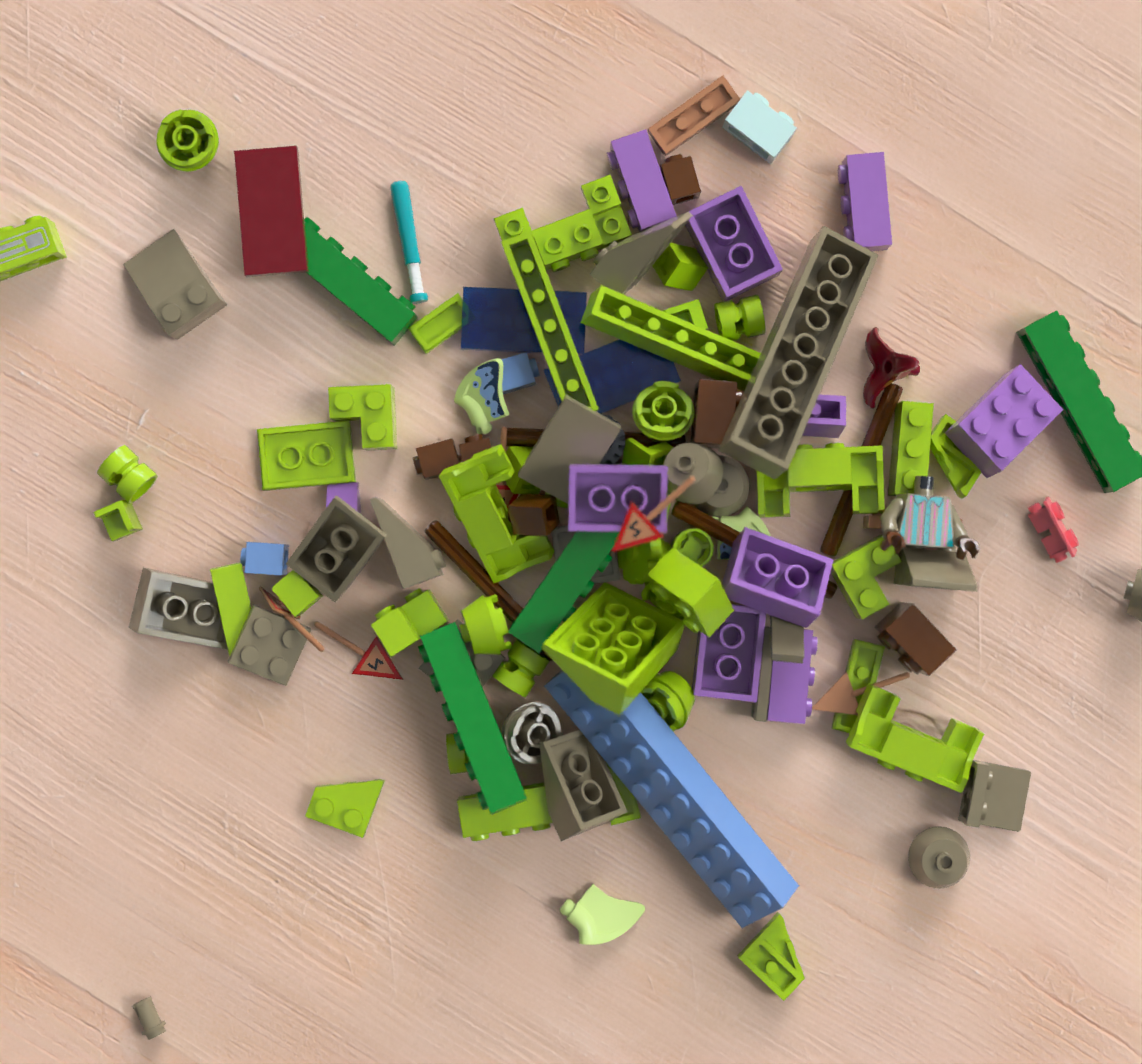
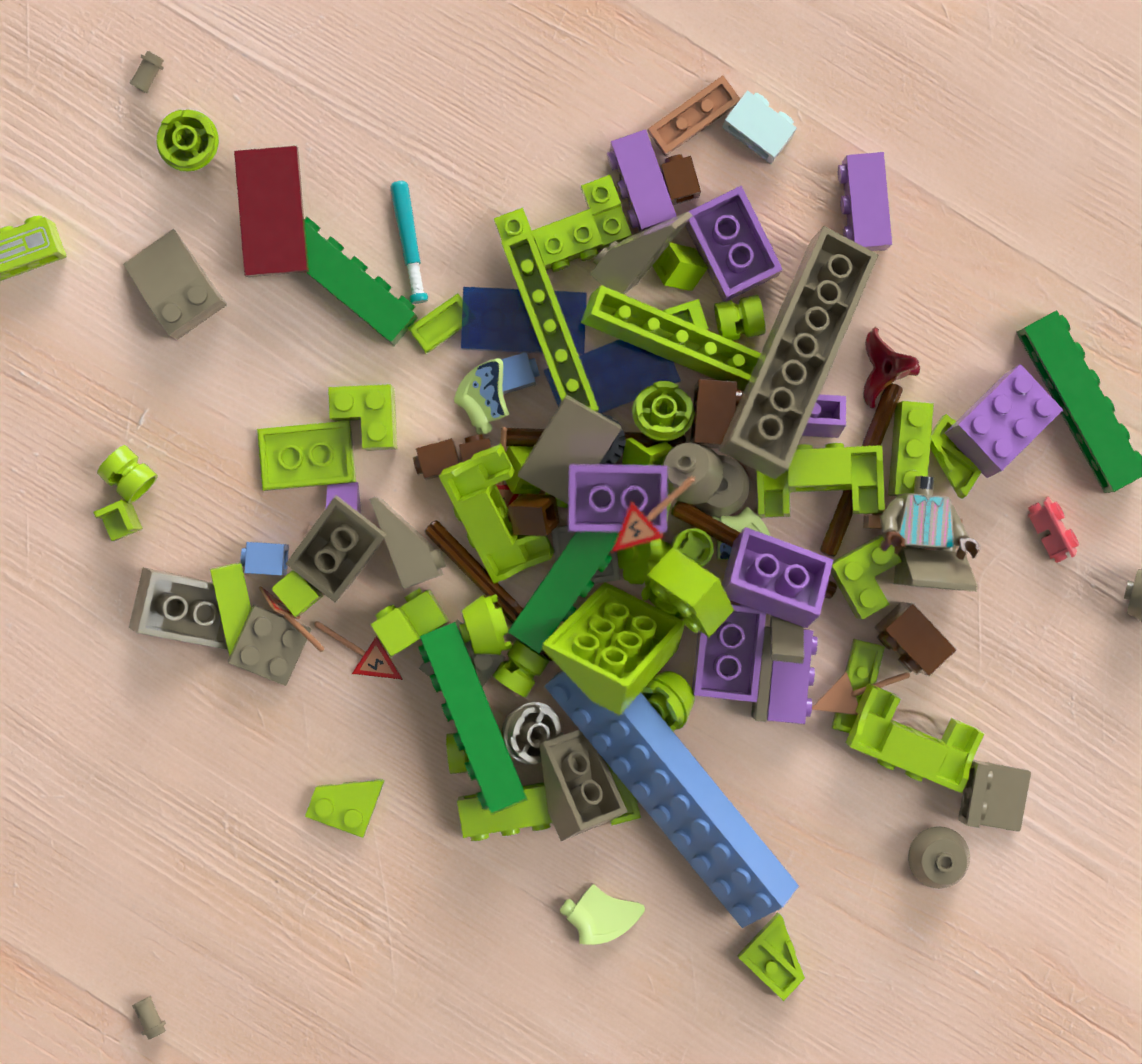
none -> dark tan pin [130,51,164,93]

